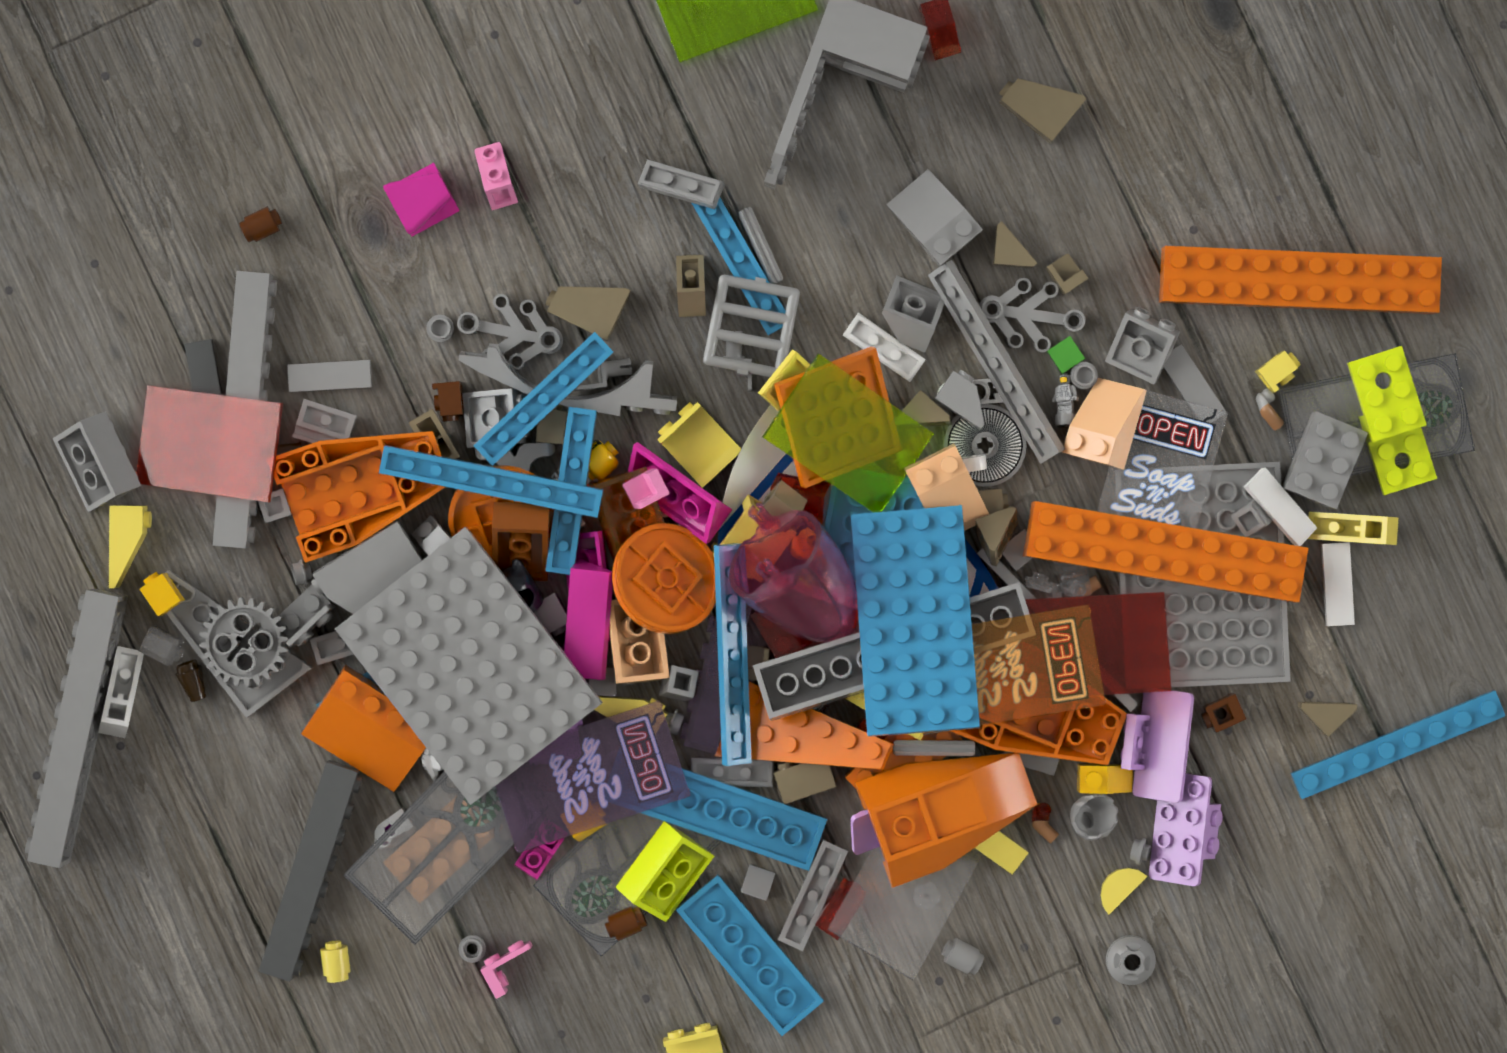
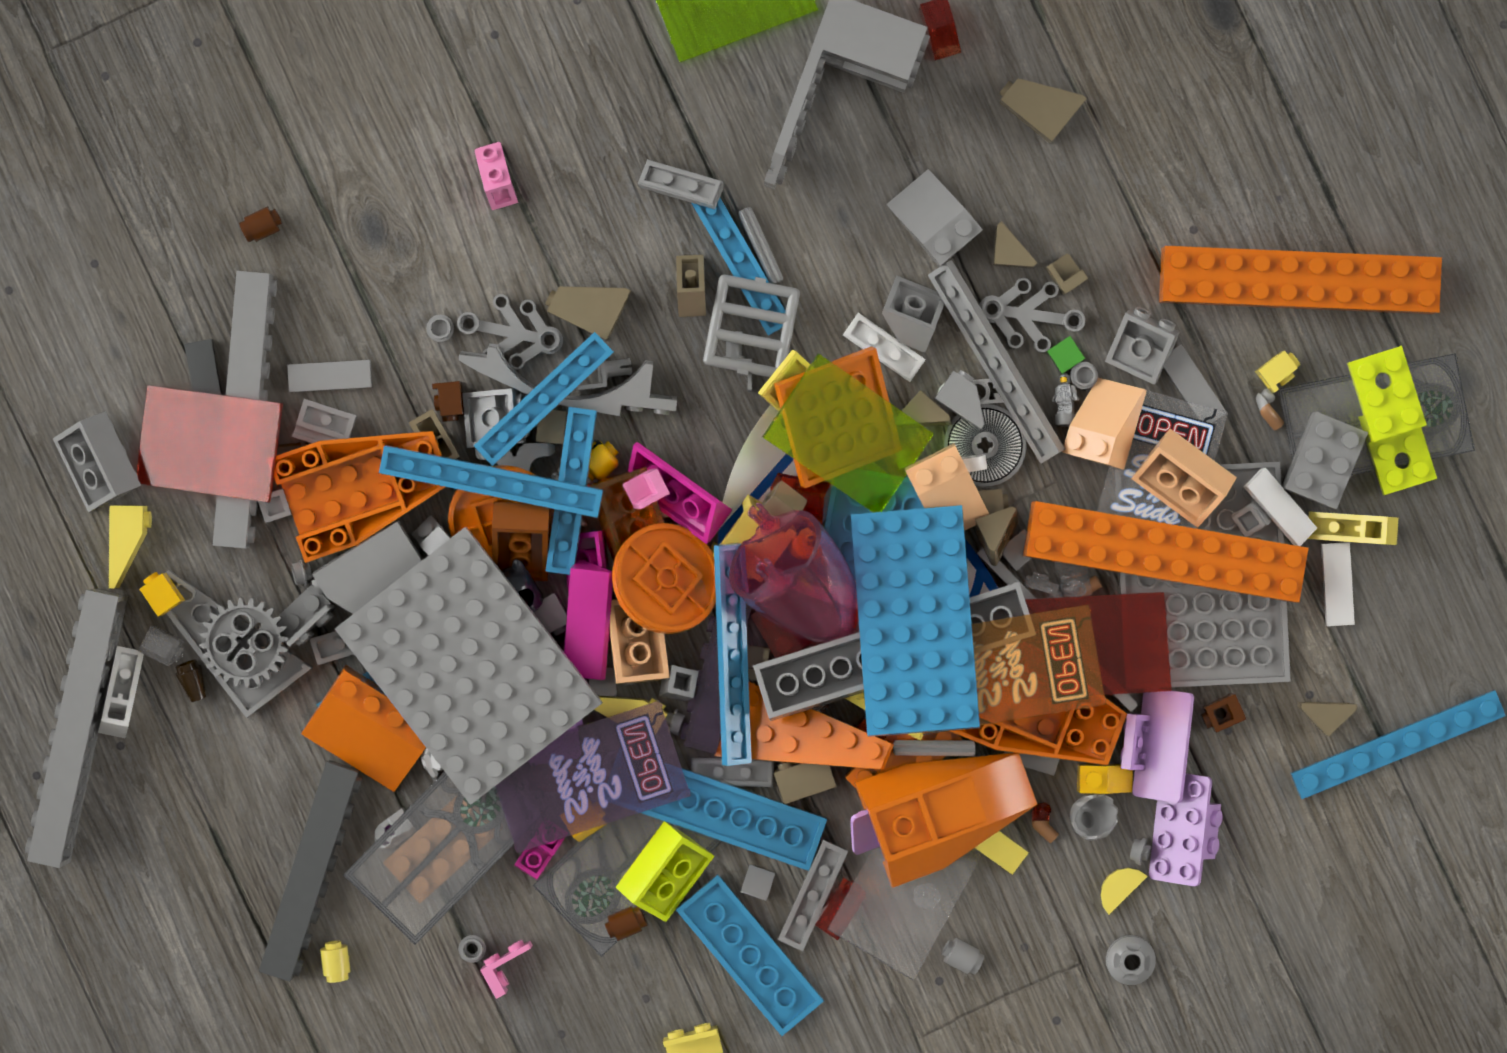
dark pink piece [383,163,460,237] -> none
light yellow panel [657,402,741,488] -> none
none -> light nougat slope [1131,429,1237,528]

